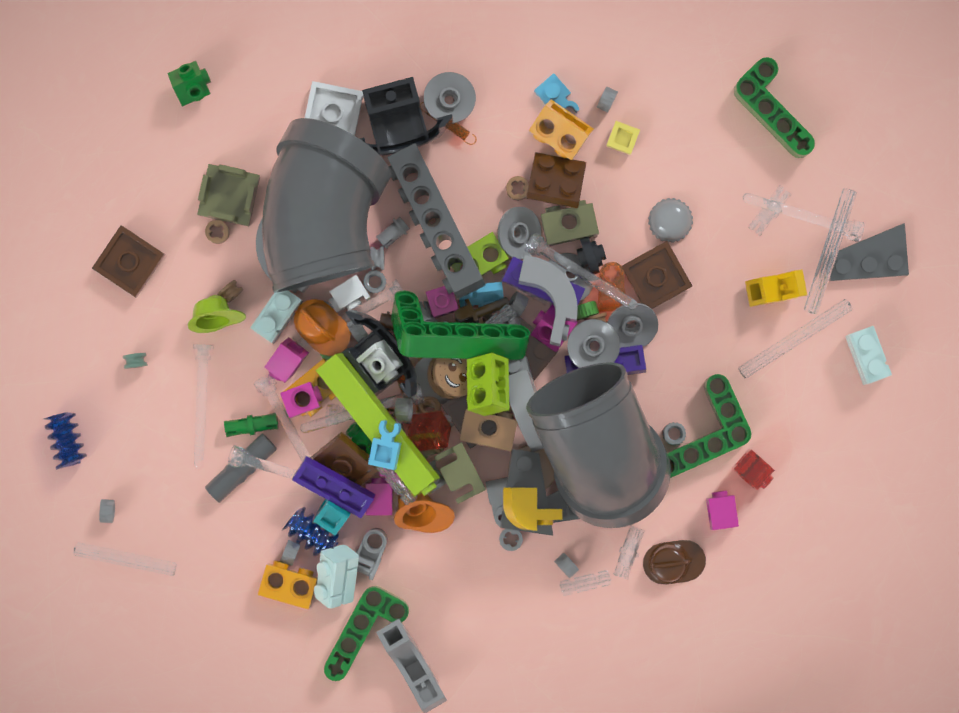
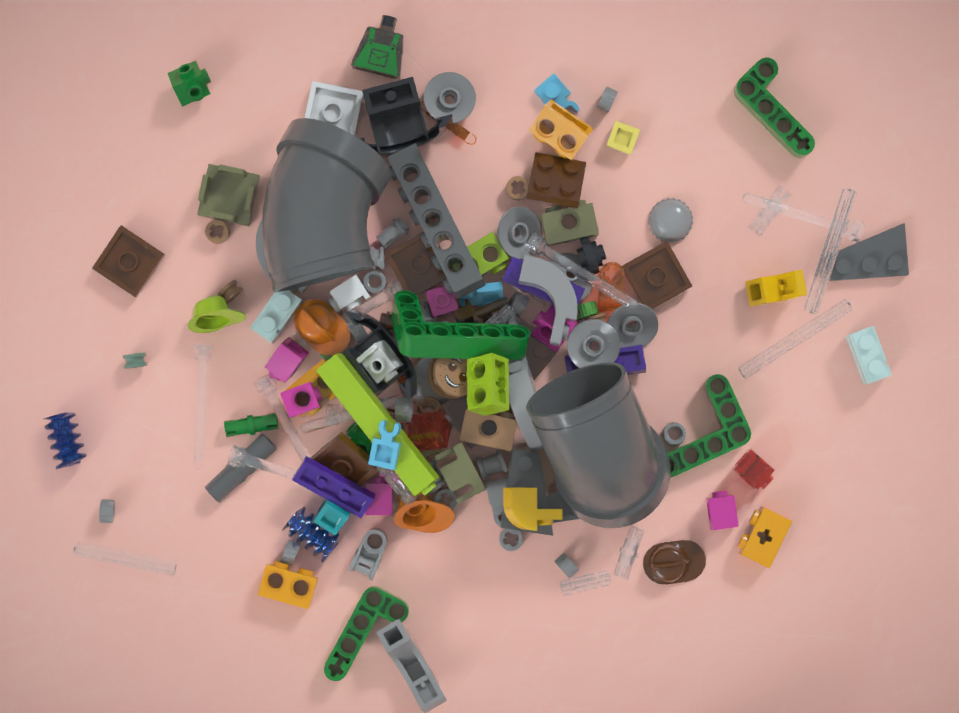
light aqua brick [314,544,359,609] -> none
none -> torso [351,15,404,80]
none -> reddish brown plate [384,232,454,296]
none -> light grey bush [434,489,457,510]
none -> light grey bush [476,450,508,480]
none -> light orange brick [737,506,793,569]

